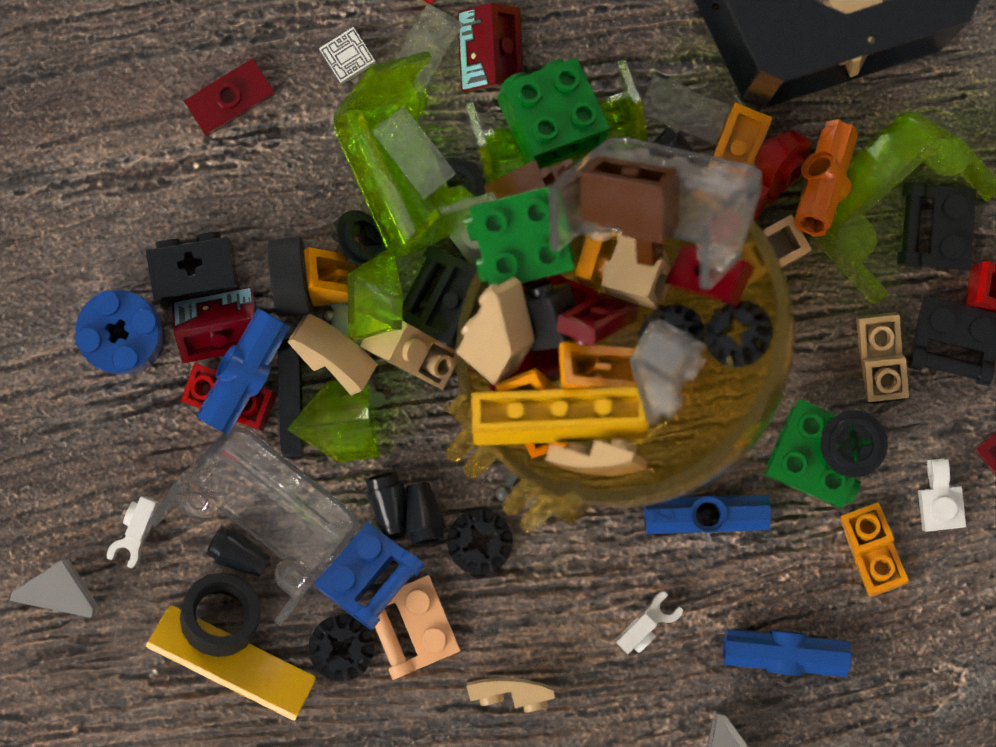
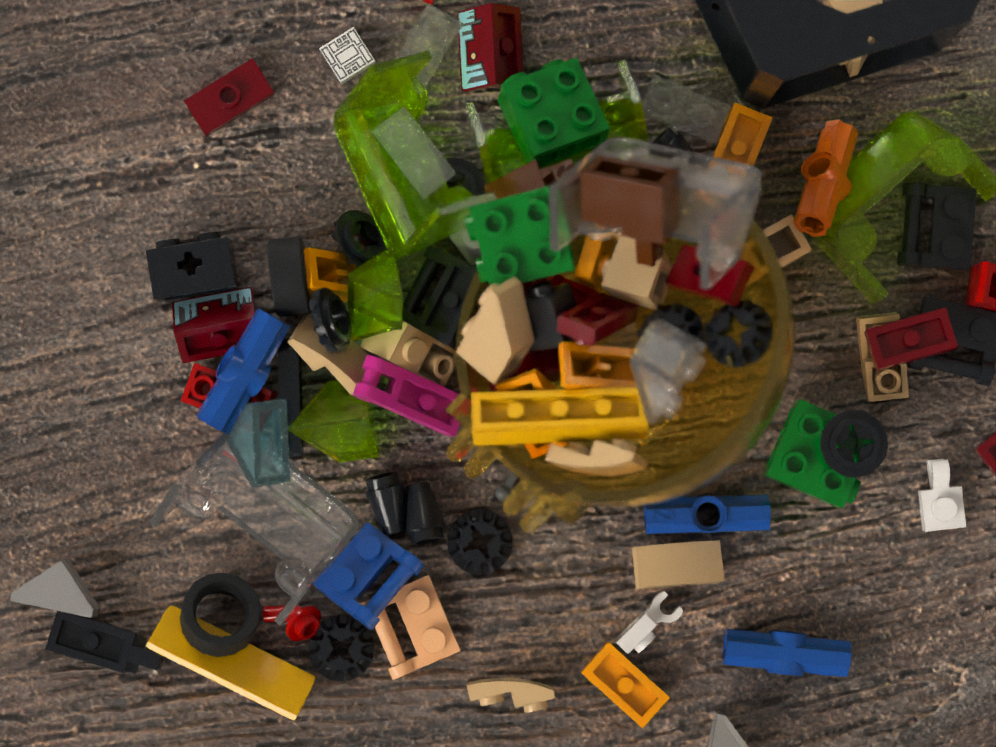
blue brick [75,290,165,375] -> none
white plate [107,496,161,568] -> none
black cone [206,525,270,578] -> none
red piece [718,130,812,247] -> none
light orange slope [840,502,909,598] -> none
none -> black hinge [45,611,165,674]
none -> clear light blue slope [226,398,290,487]
none -> red plate [262,603,321,642]
none -> black gear [309,287,352,353]
none -> dark pink plate [353,355,469,437]
none -> light orange plate [580,641,670,728]
none -> tan slope [632,540,725,589]
none -> dark red plate [864,307,958,372]

